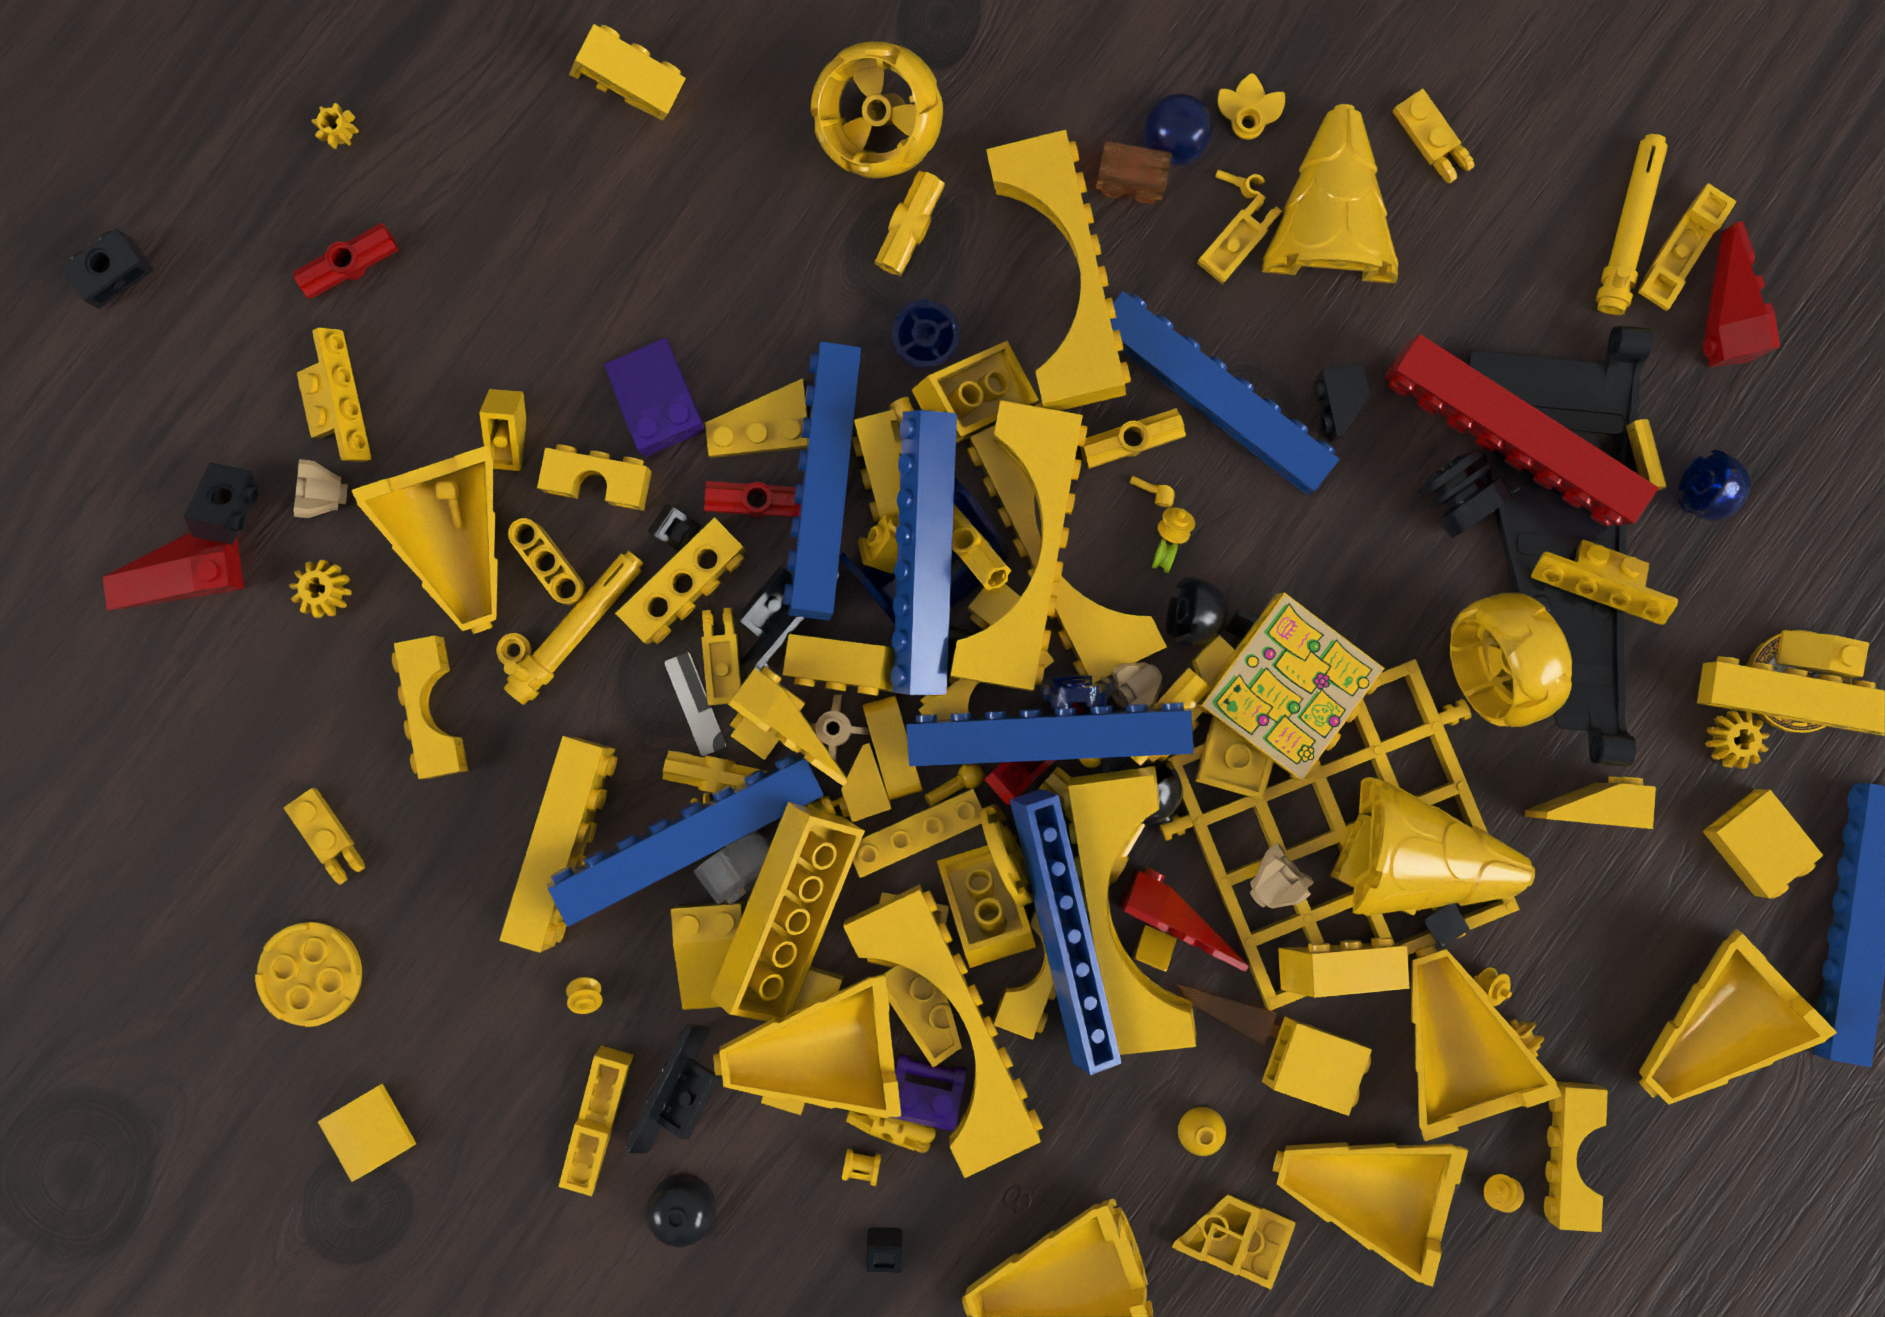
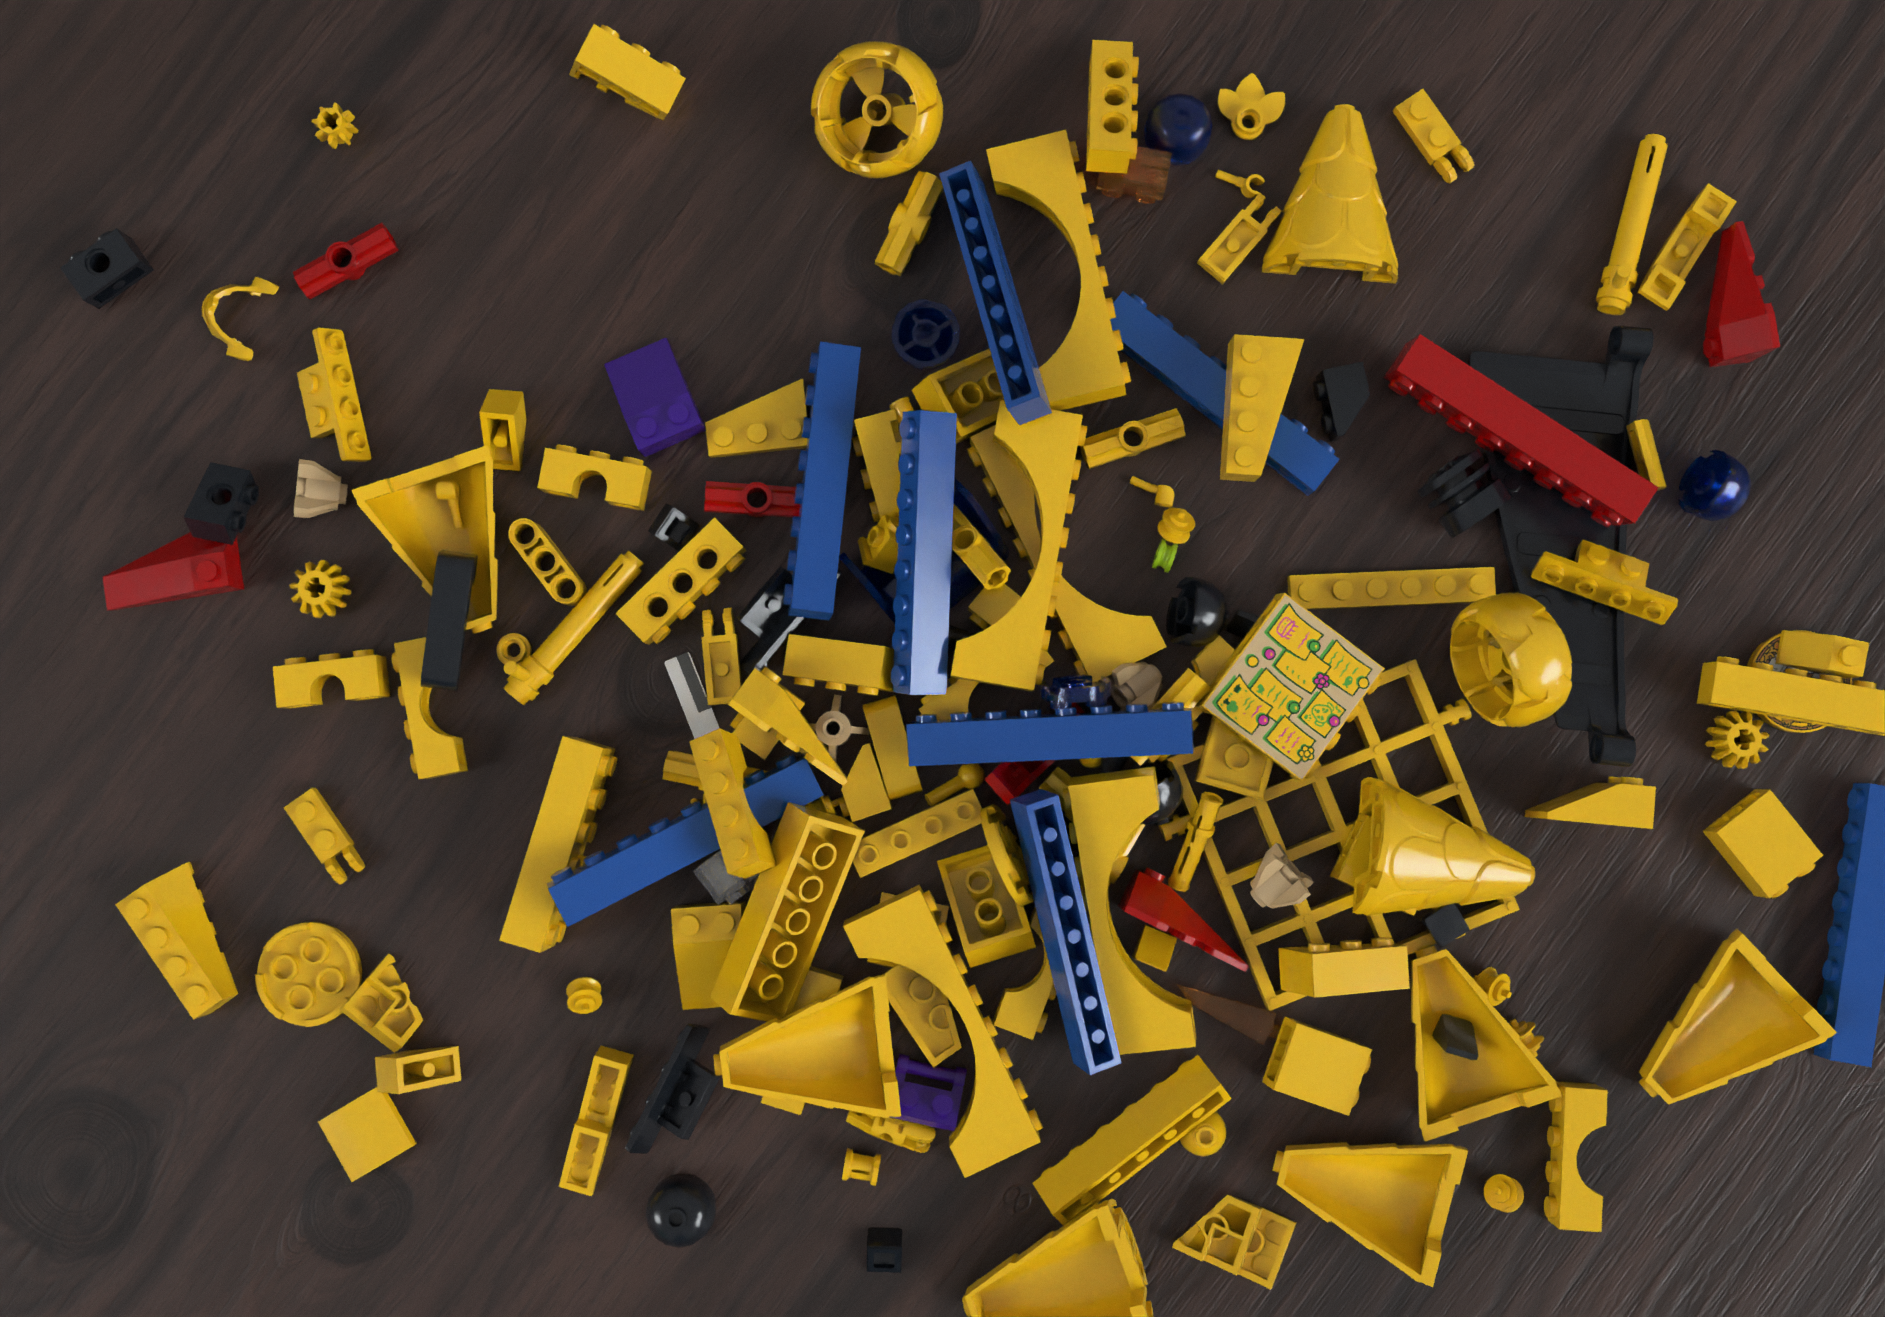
none -> yellow wedge [115,862,238,1020]
none -> yellow helmet [202,277,279,361]
none -> yellow arch [273,649,390,709]
none -> yellow slope [340,953,423,1053]
none -> yellow slope [375,1046,461,1094]
none -> black beam [421,550,478,691]
none -> yellow arch [689,728,777,879]
none -> blue brick [939,160,1052,425]
none -> yellow brick [1032,1055,1232,1226]
none -> yellow brick [1086,40,1139,174]
none -> yellow pin [1168,792,1223,892]
none -> yellow wedge [1220,334,1304,482]
none -> yellow plate [1287,567,1496,610]
none -> black slope [1432,1014,1478,1060]

